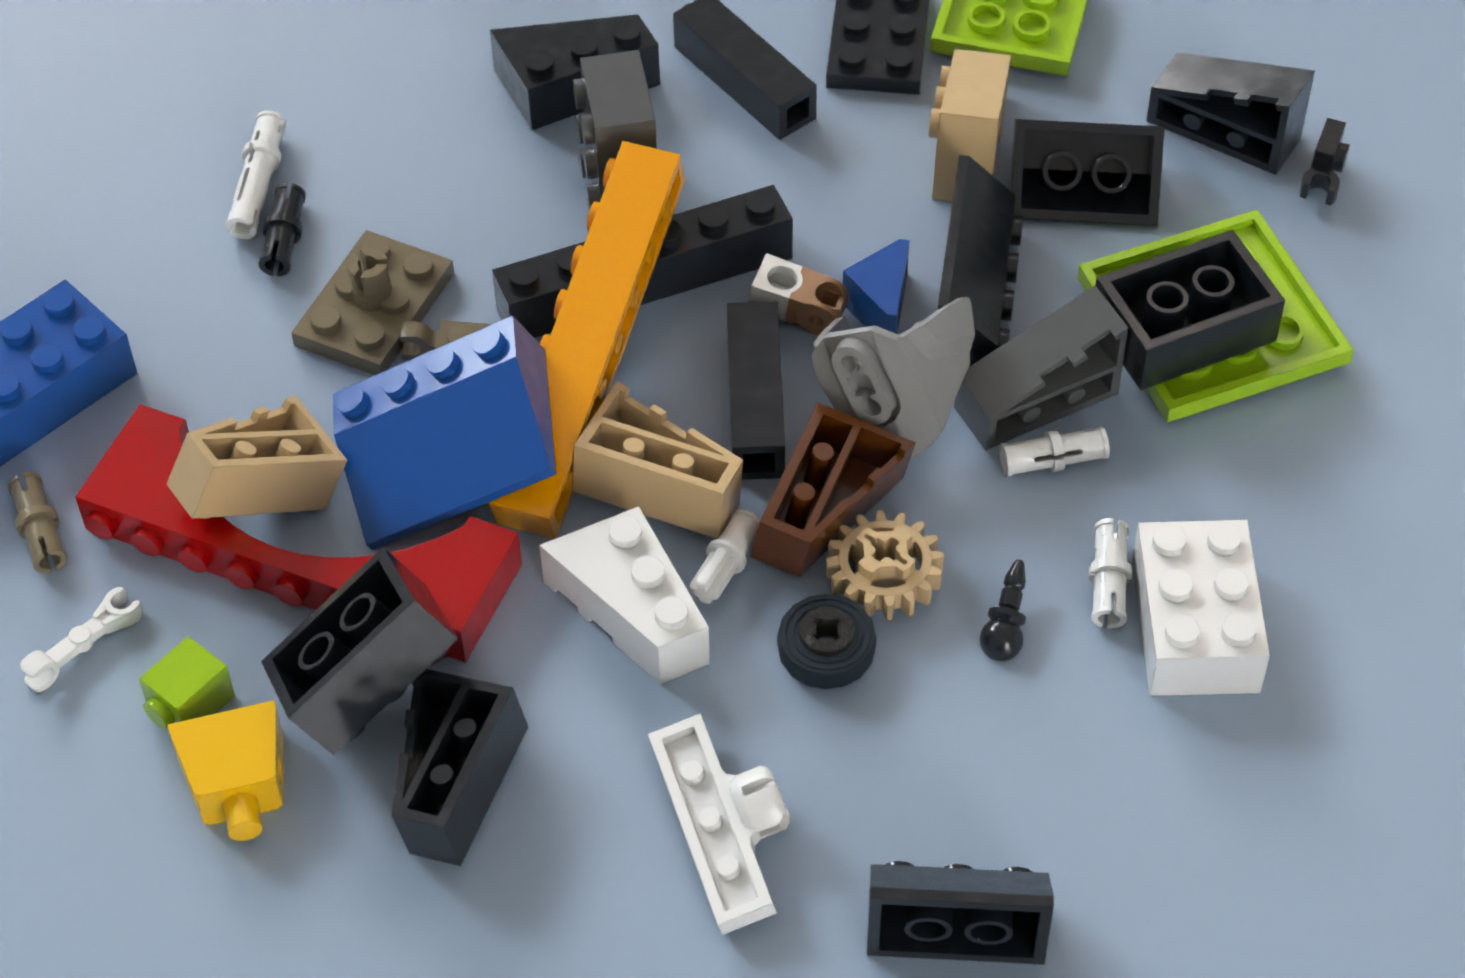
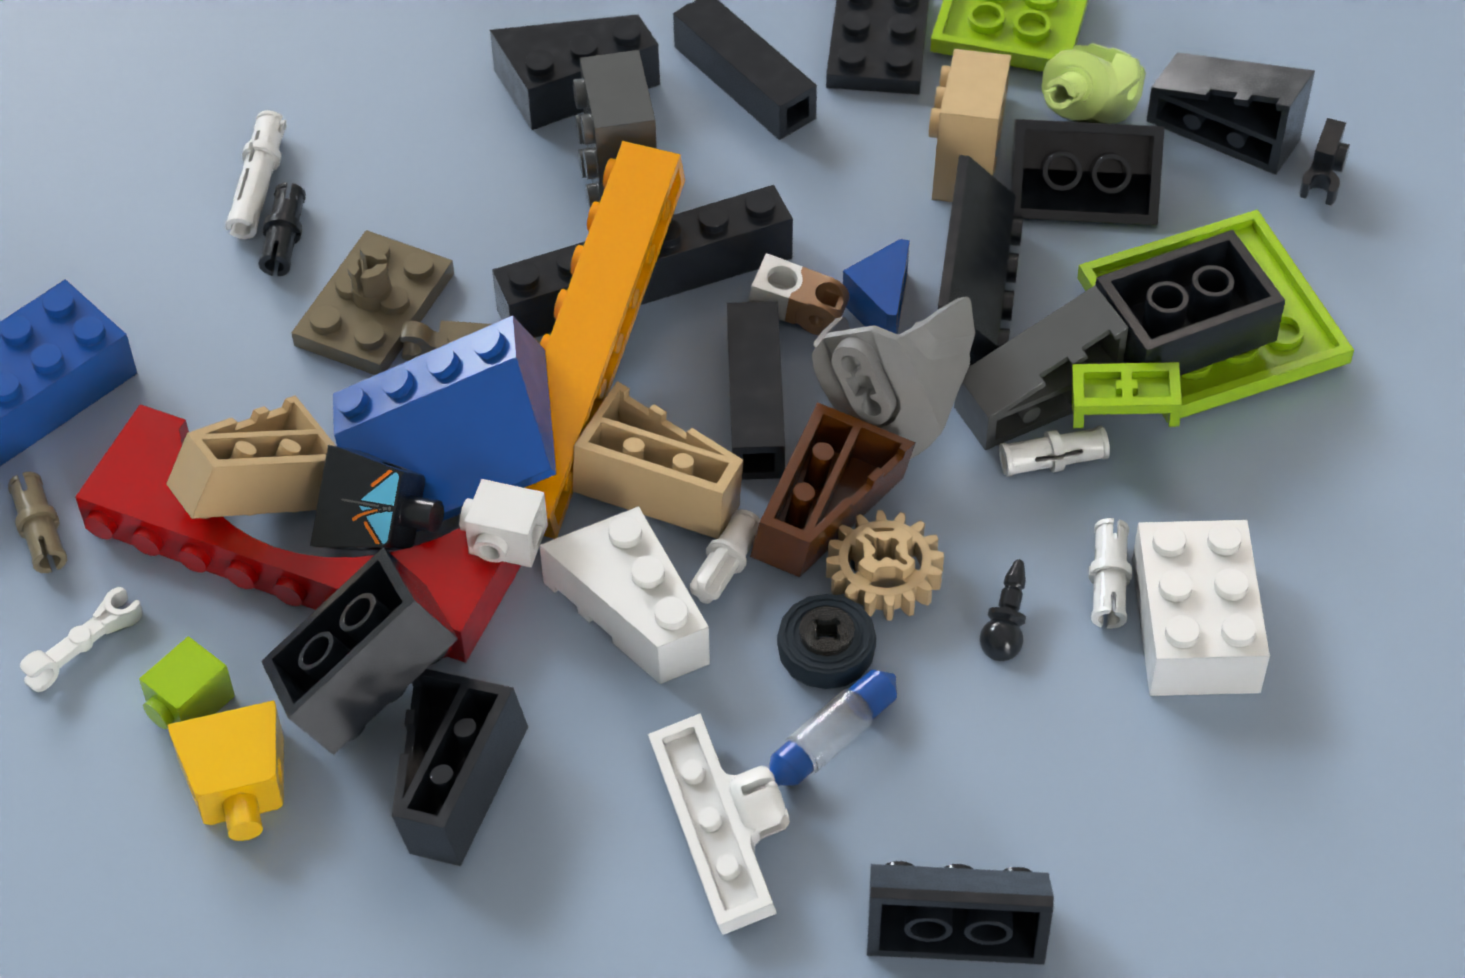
none -> black torso [310,445,444,550]
none -> white brick [459,479,548,567]
none -> piece [769,669,897,786]
none -> yellowish green piece [1042,43,1146,124]
none -> lime hinge [1072,362,1182,429]

